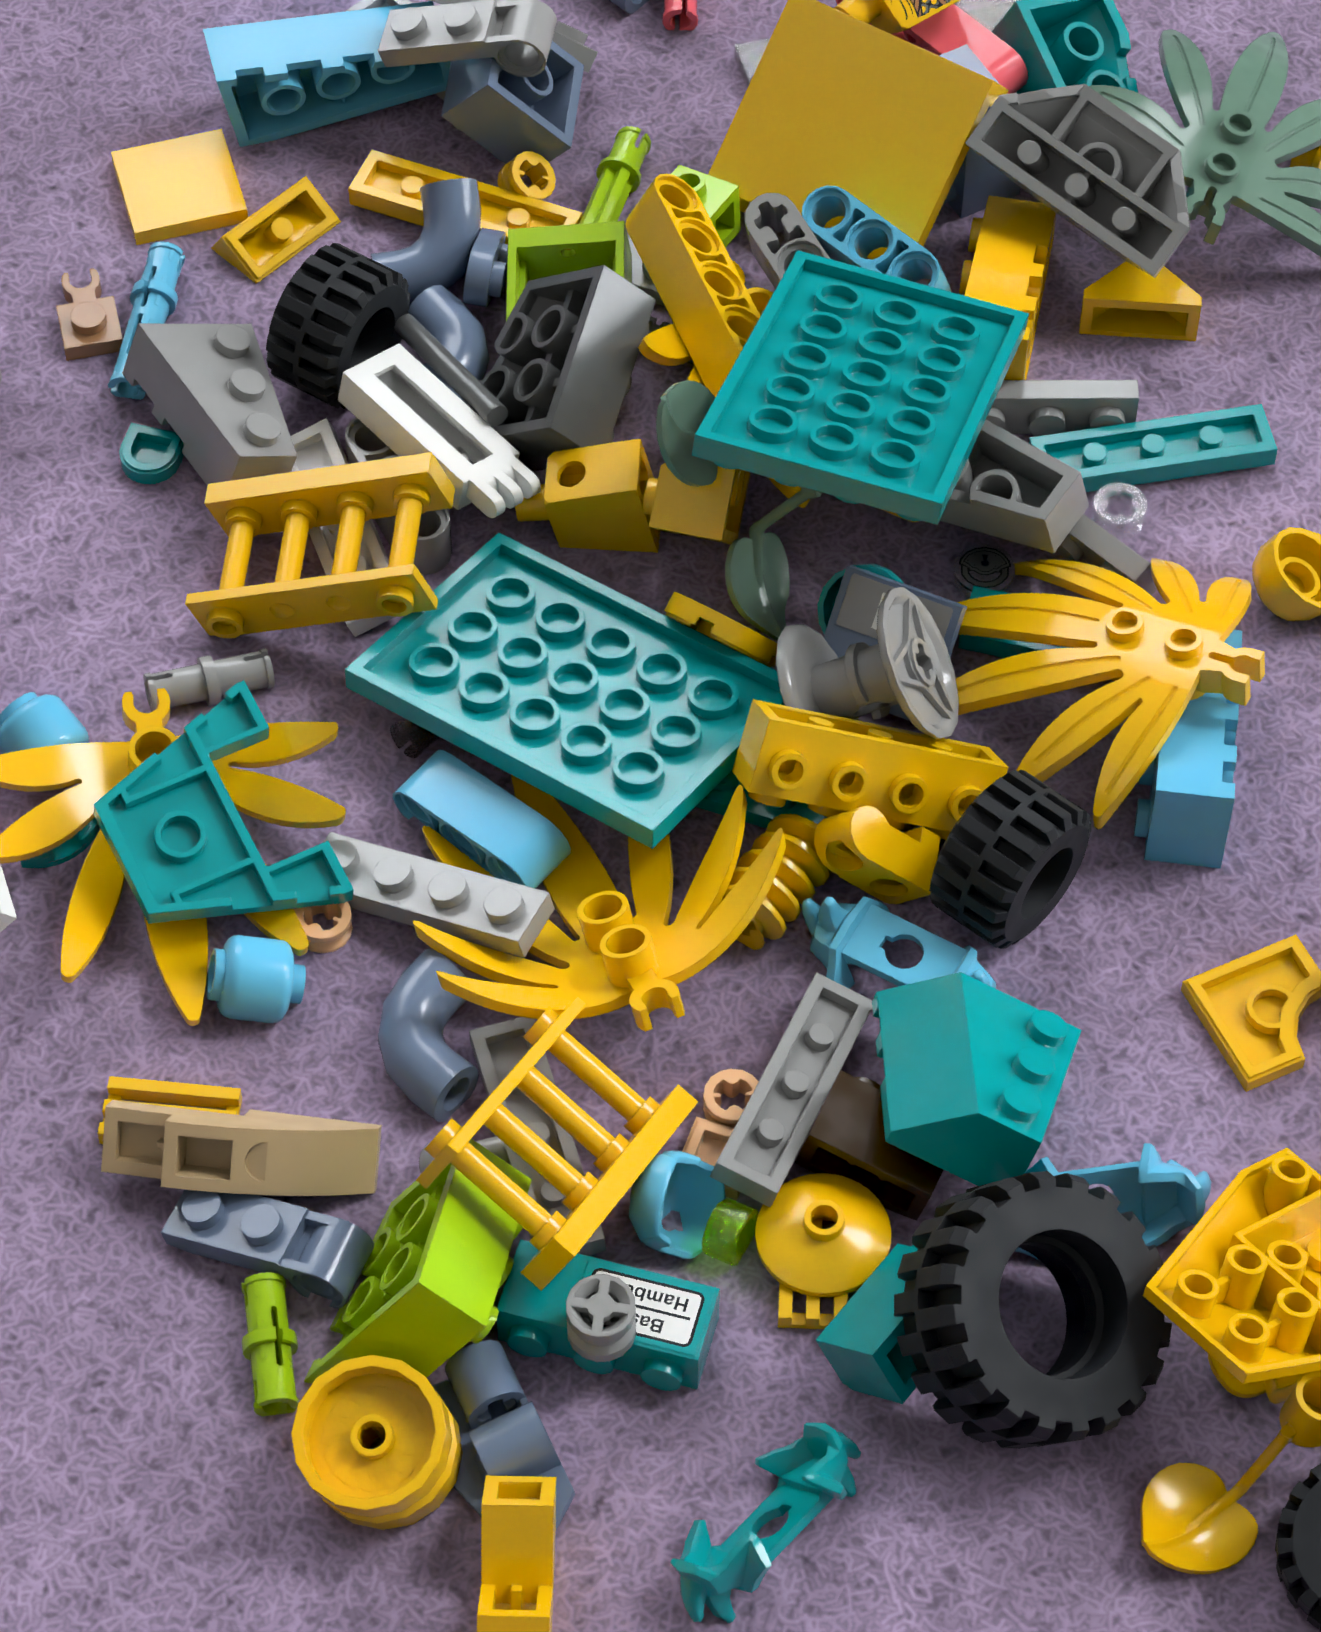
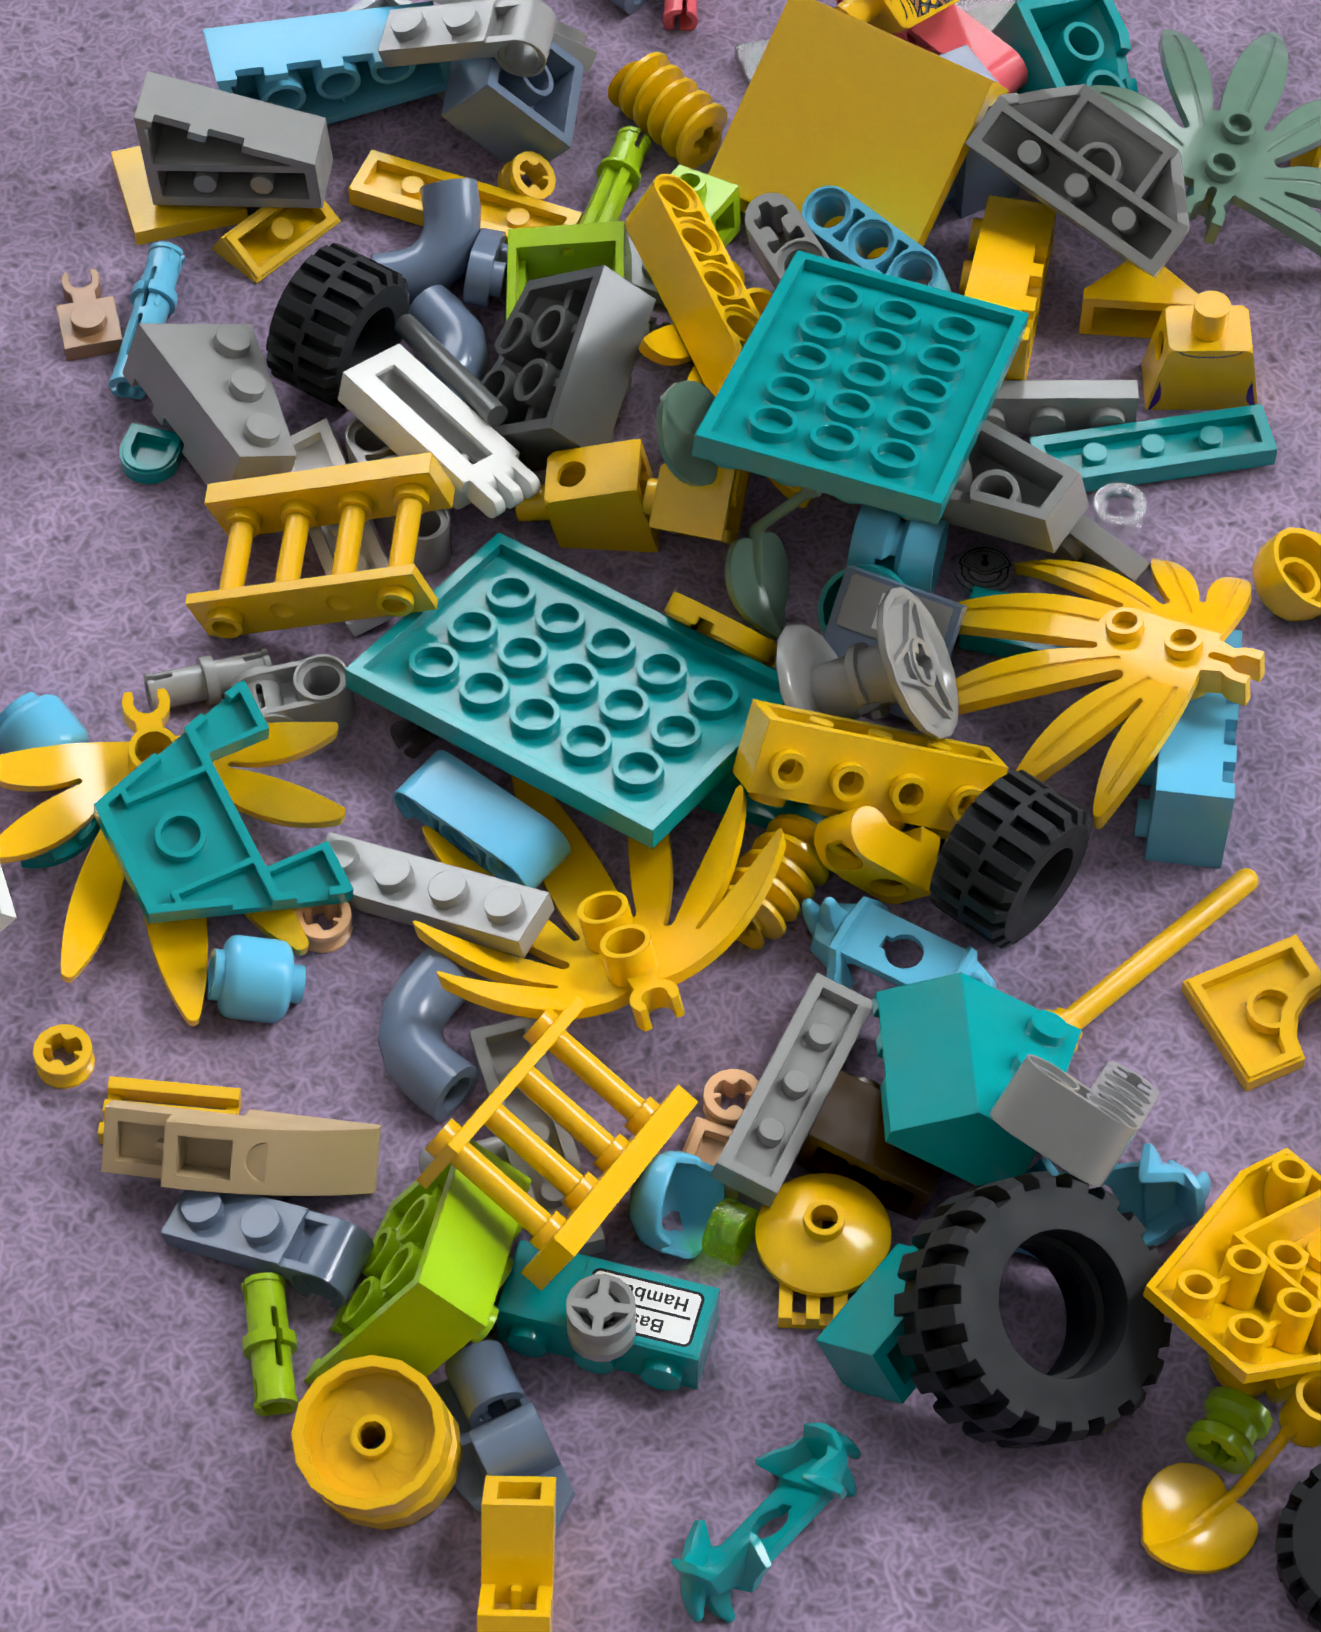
none -> yellow bush [33,1024,95,1089]
none -> light grey wedge [134,71,333,208]
none -> light grey piece [230,654,355,730]
none -> yellow piece [608,52,728,169]
none -> medium azure wheel [847,504,949,594]
none -> light grey beam [990,1054,1160,1187]
none -> yellow piece [1044,868,1259,1052]
none -> yellow torso [1141,291,1258,410]
none -> lime wheel [1185,1387,1273,1474]

